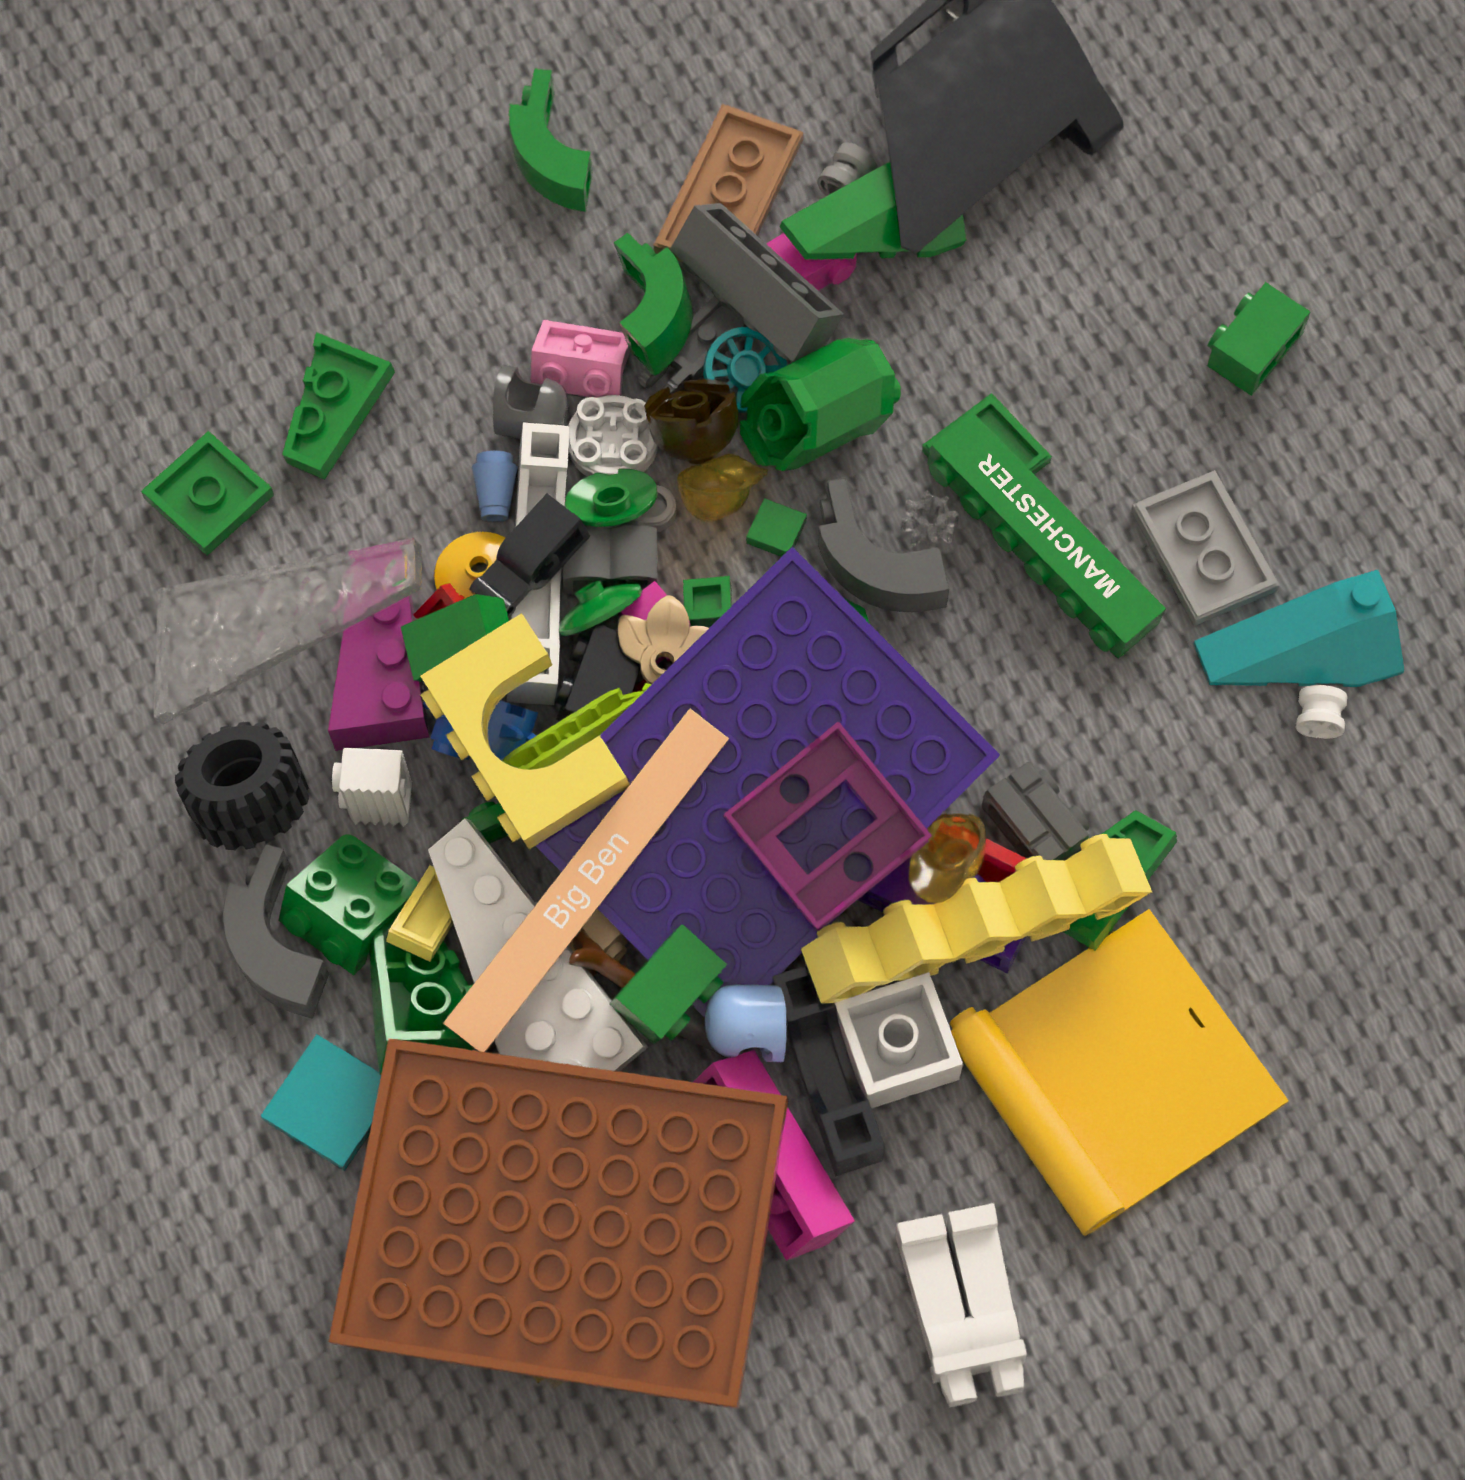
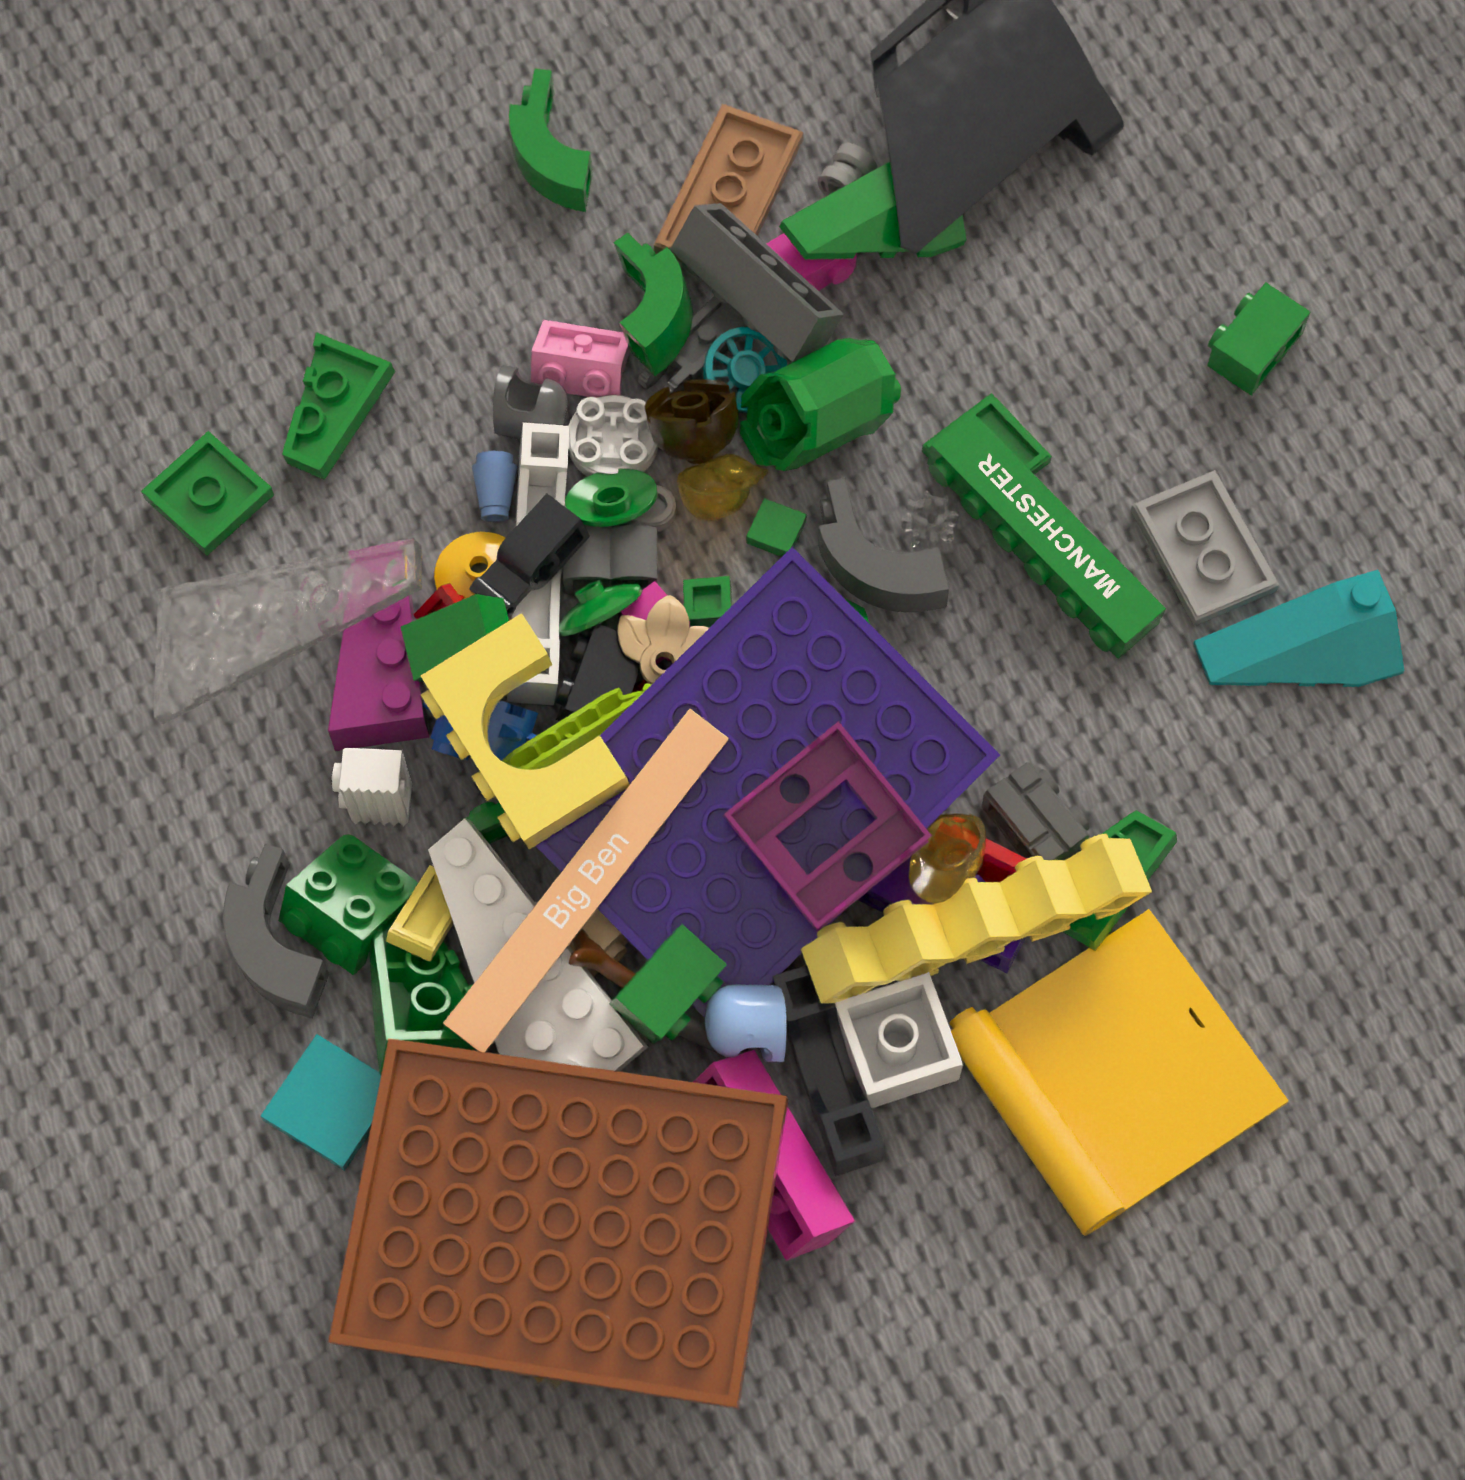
black tyre [175,721,309,850] -> none
white hips [895,1203,1027,1407] -> none
white wheel [1296,685,1347,739] -> none

